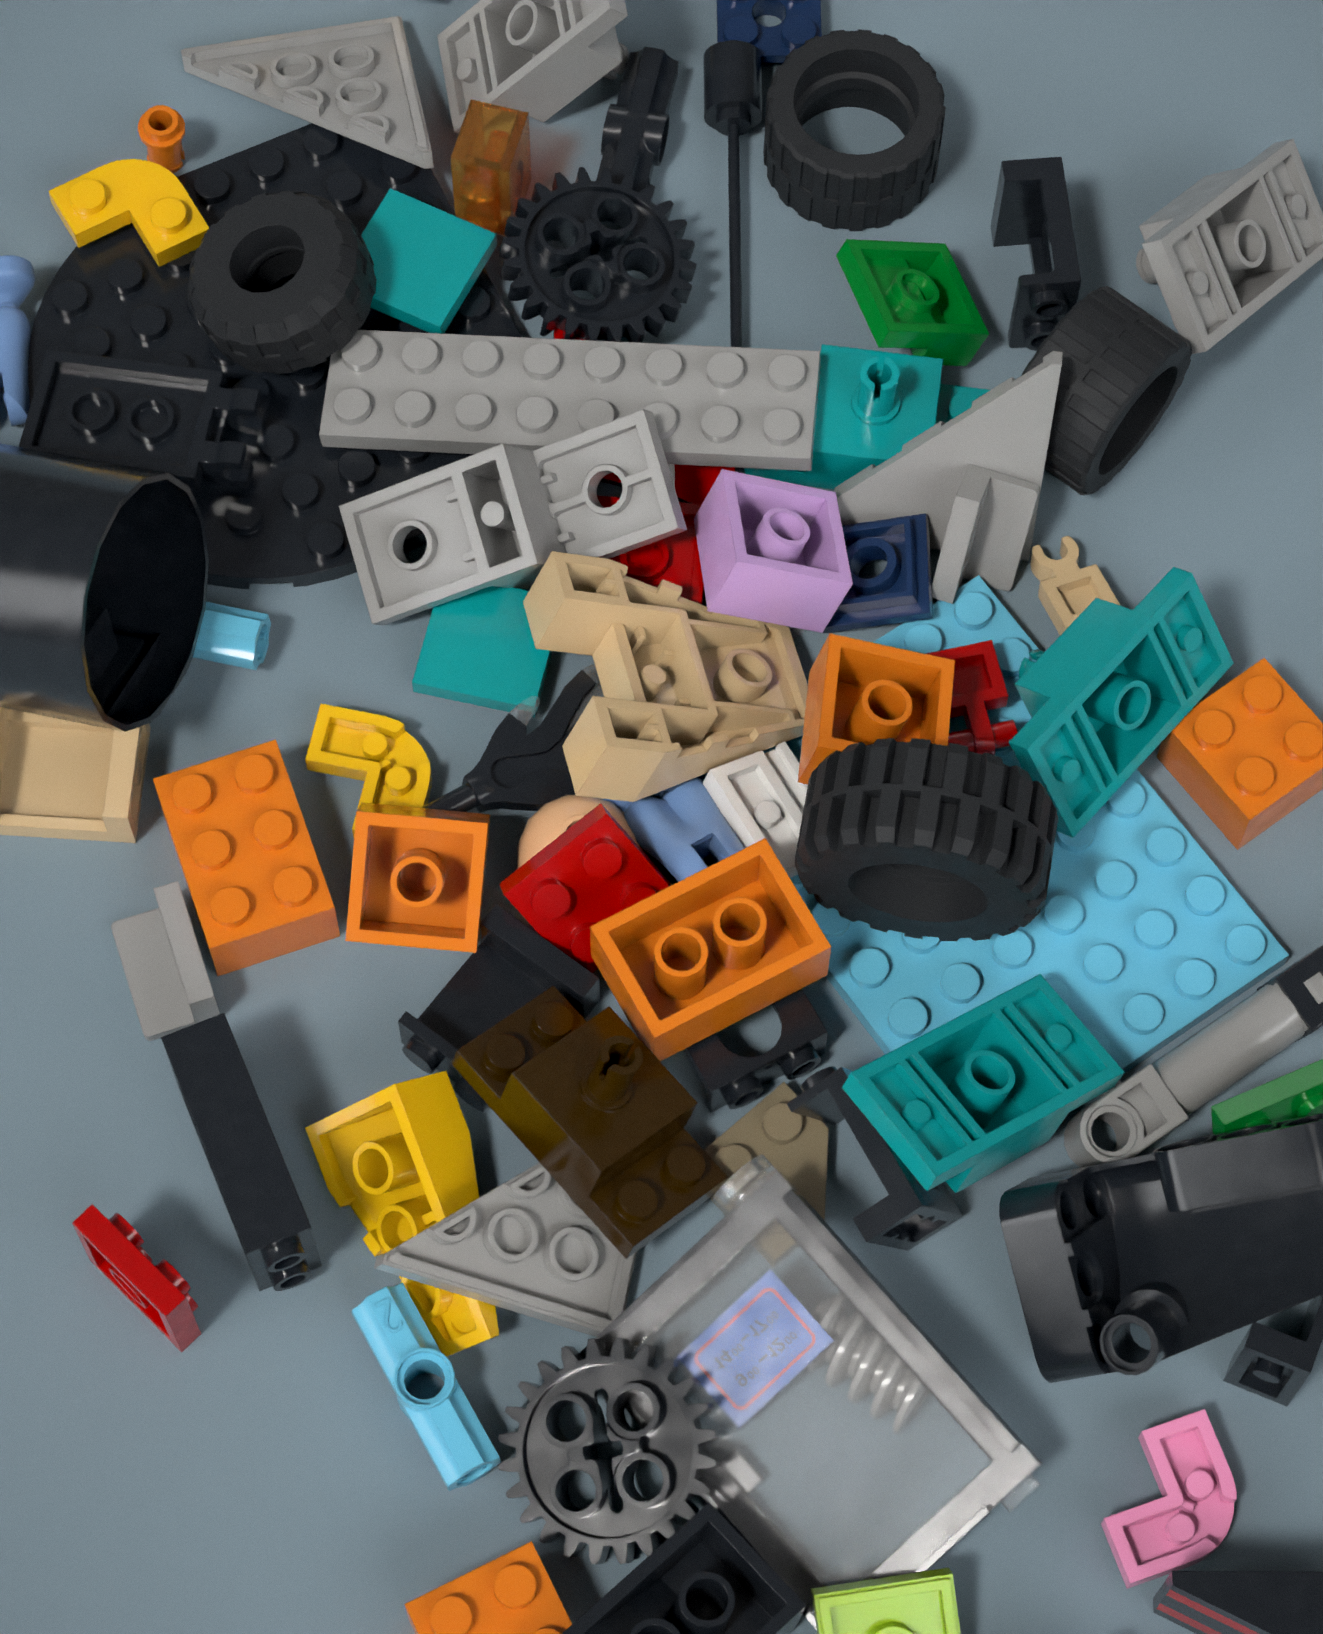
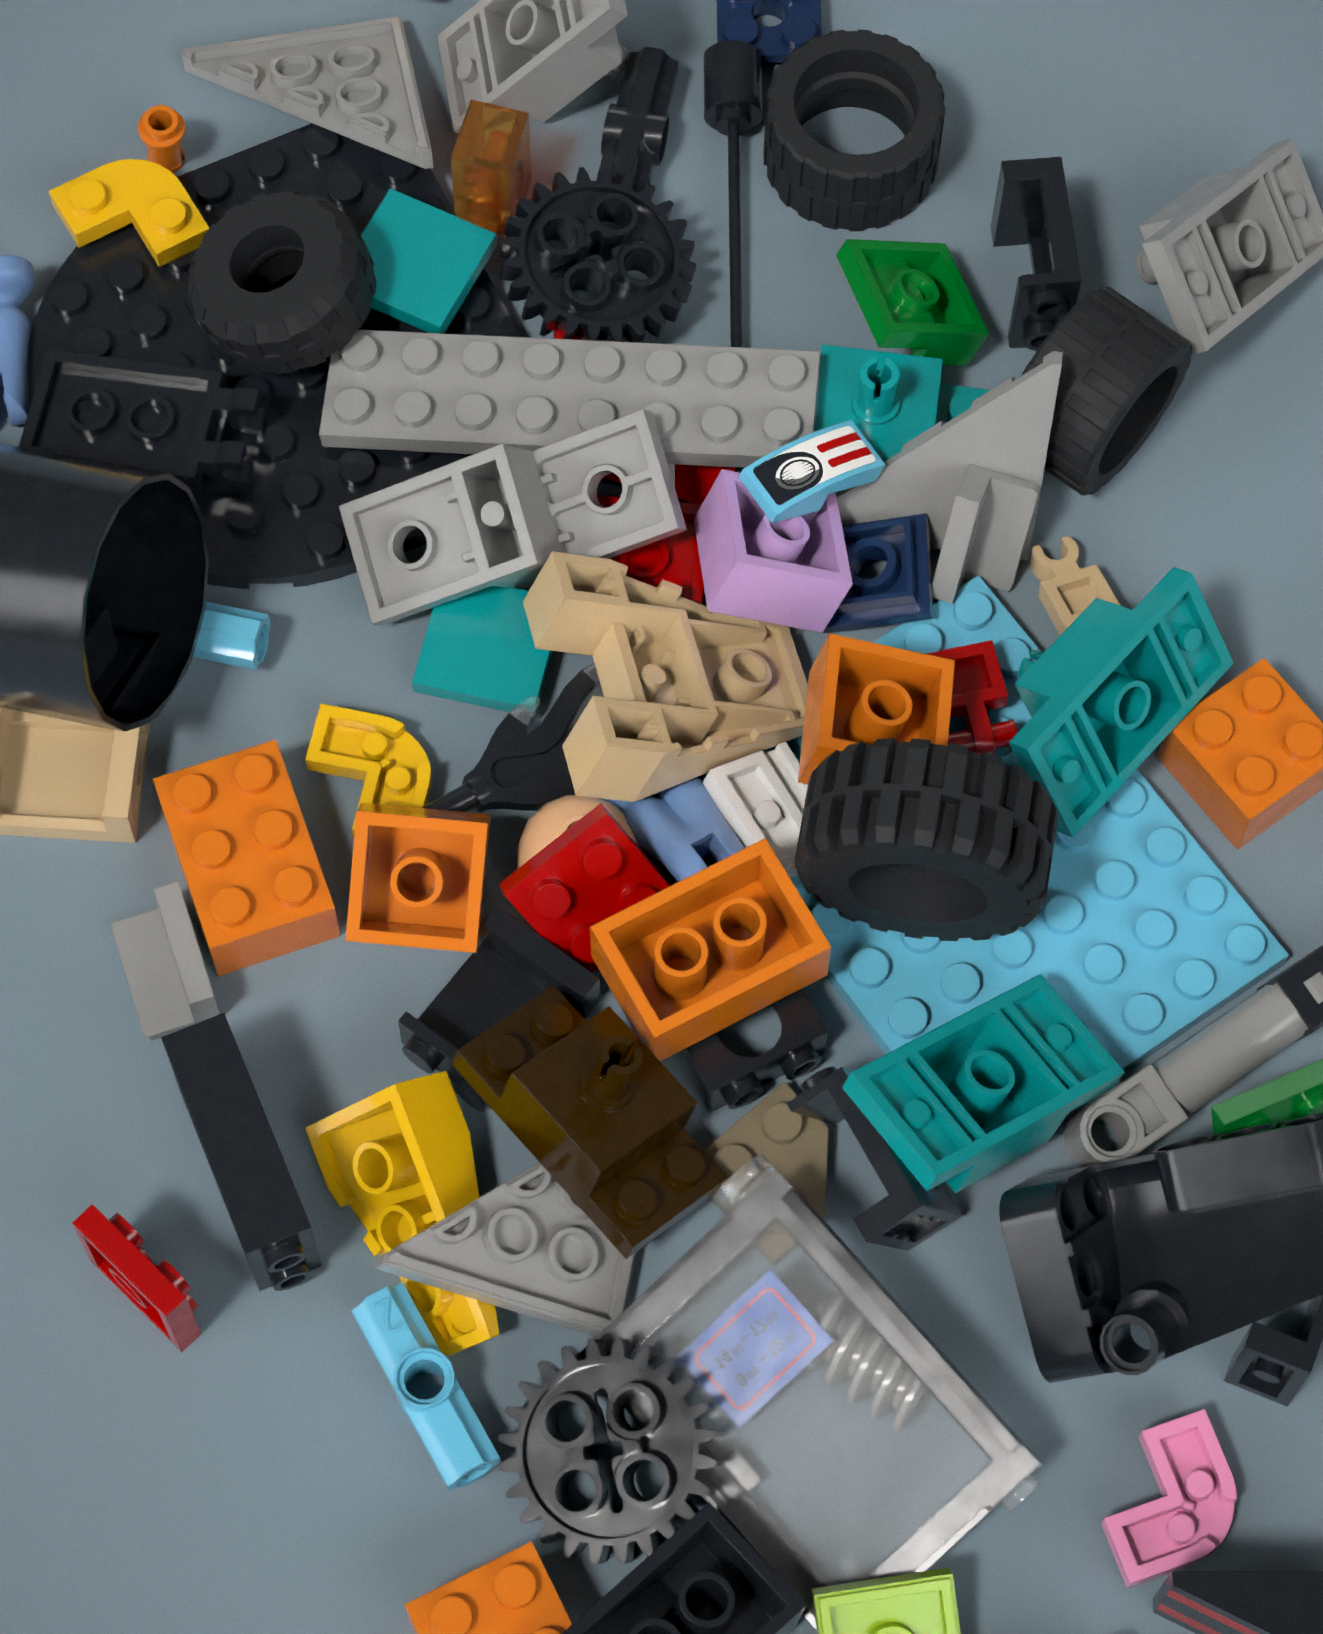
none -> slope [738,420,885,523]

